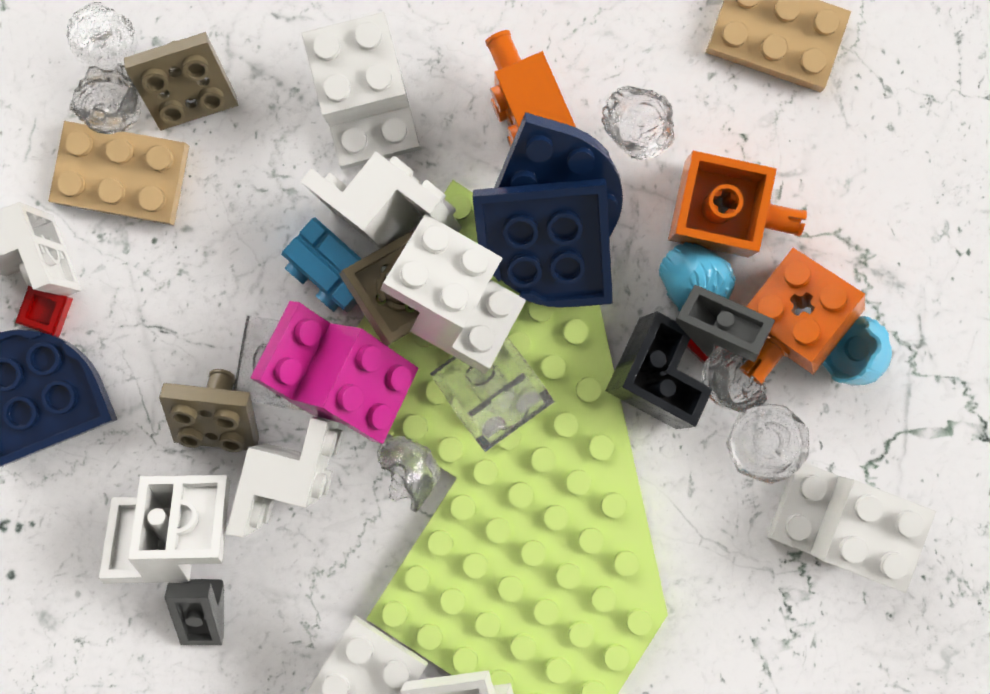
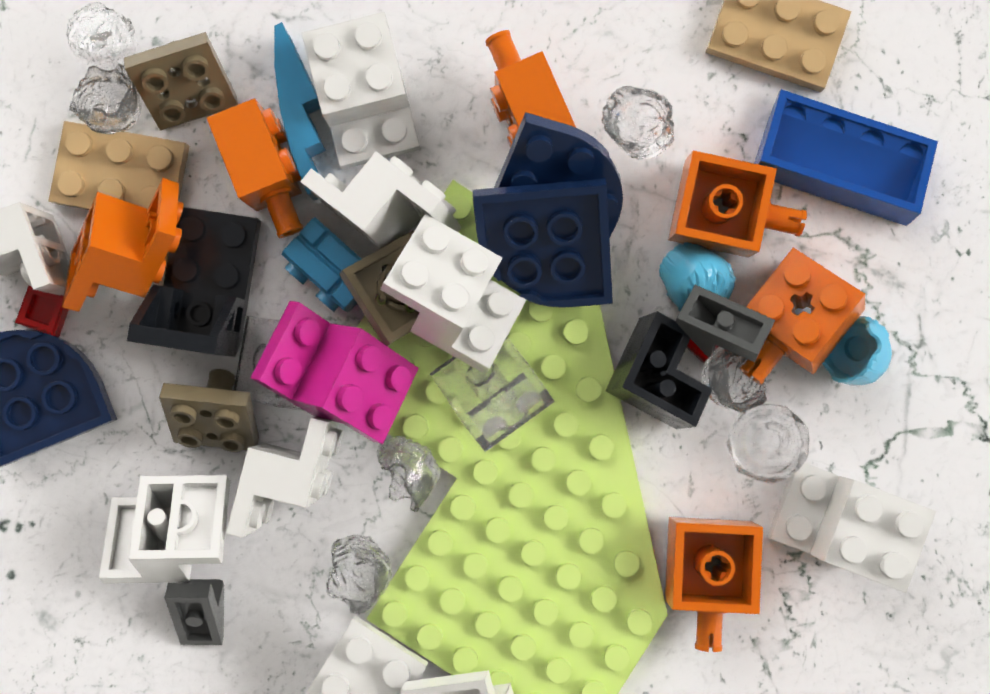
none -> orange bracket [62,178,184,312]
none -> black bracket [127,207,261,357]
none -> orange brick [206,98,303,238]
none -> dark azure slope [274,22,326,201]
none -> clear hair [326,535,392,615]
none -> orange brick [665,517,763,652]
none -> blue slope [754,89,938,226]

